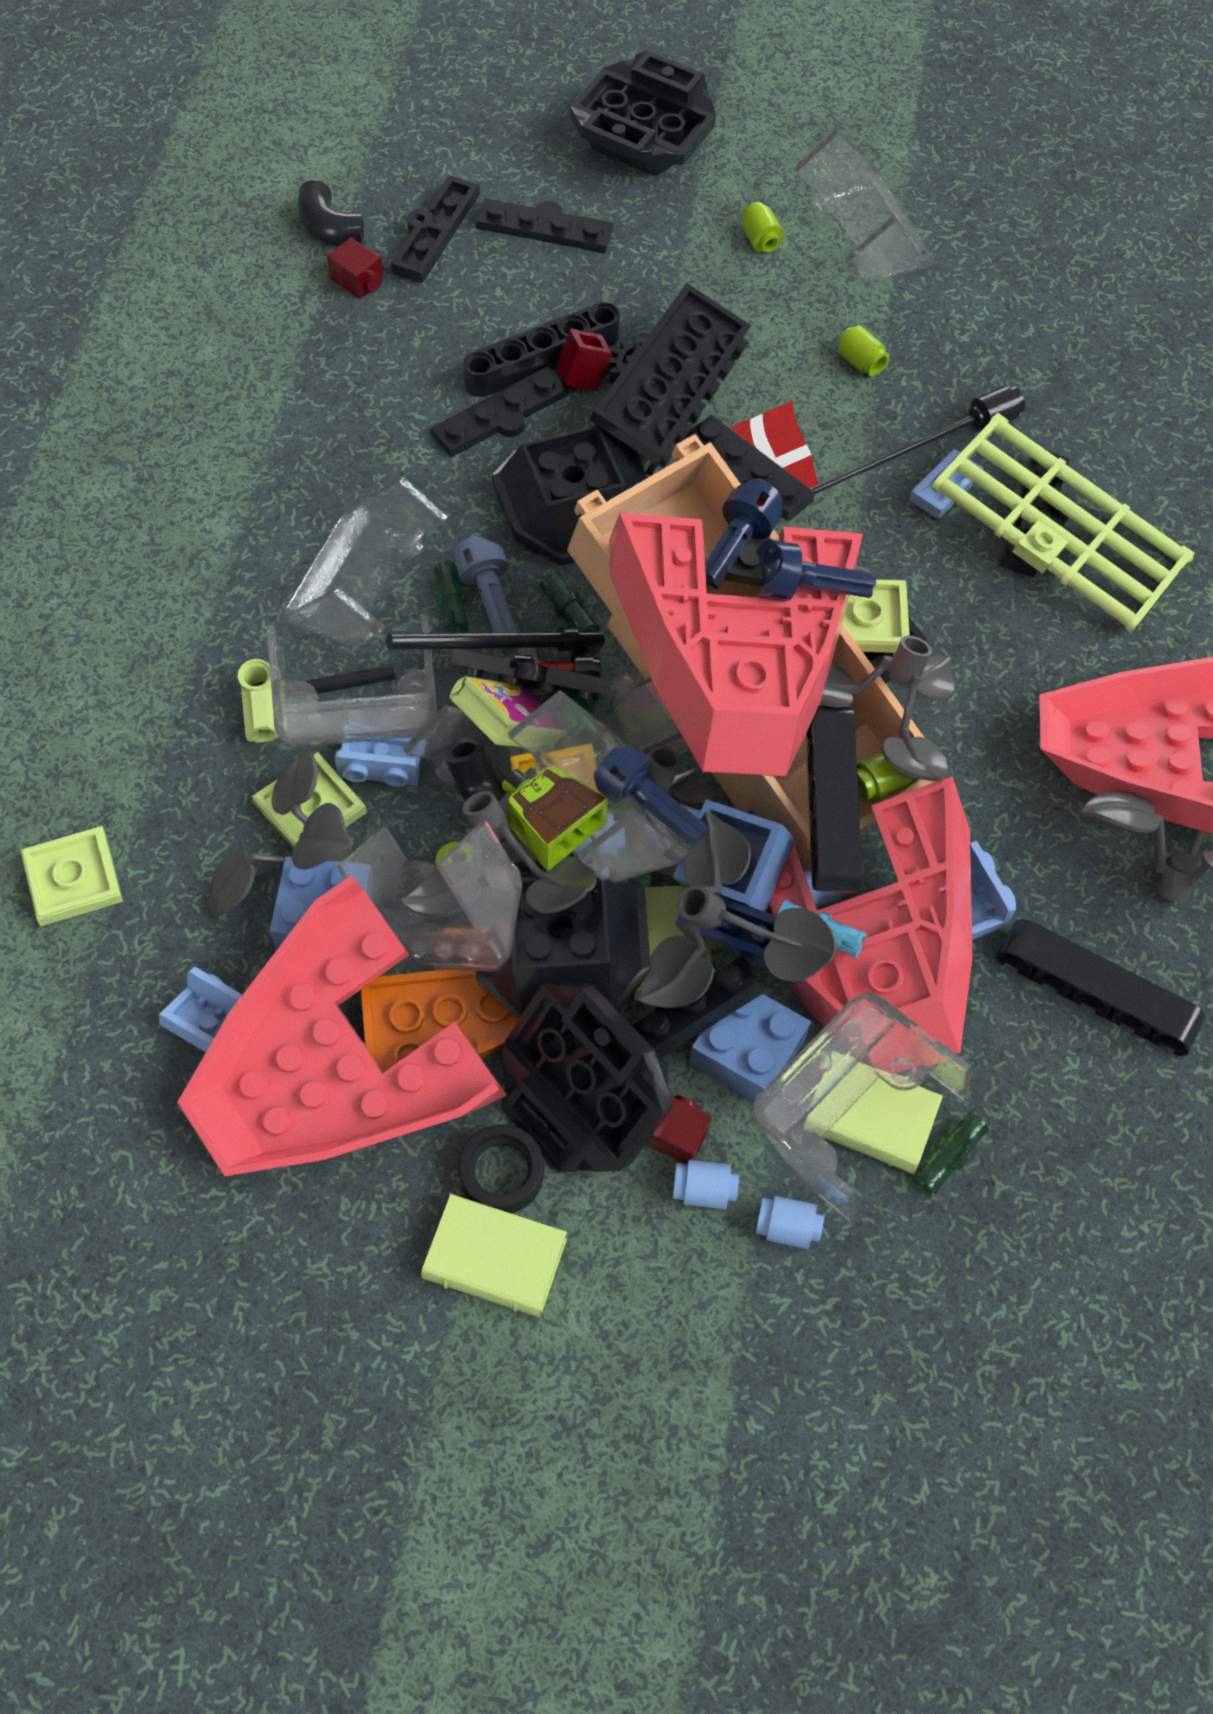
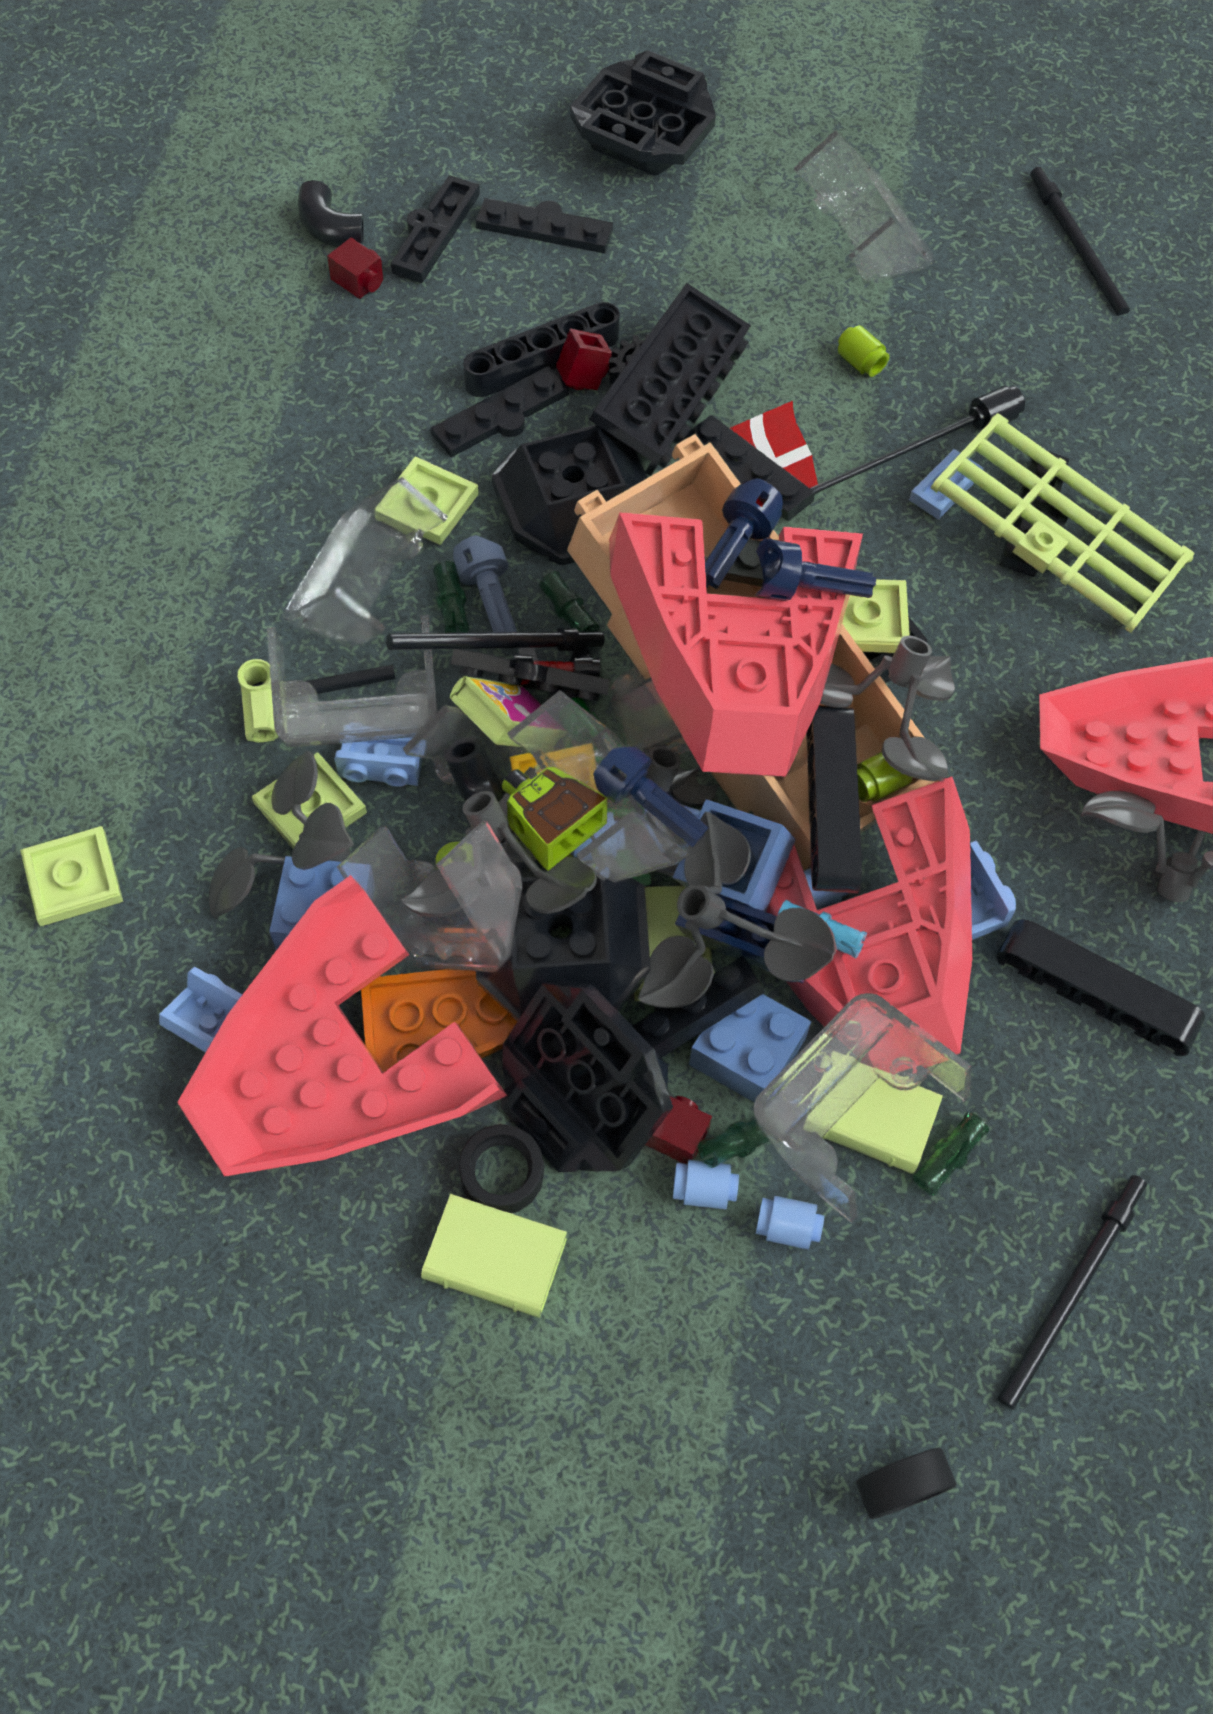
lime brick [741,202,784,253] -> none
none -> yellowish green plate [376,456,479,545]
none -> clear green pin [698,1112,783,1168]
none -> black tyre [856,1448,957,1519]
none -> black bar [997,1175,1147,1410]
none -> black bar [1030,167,1130,316]

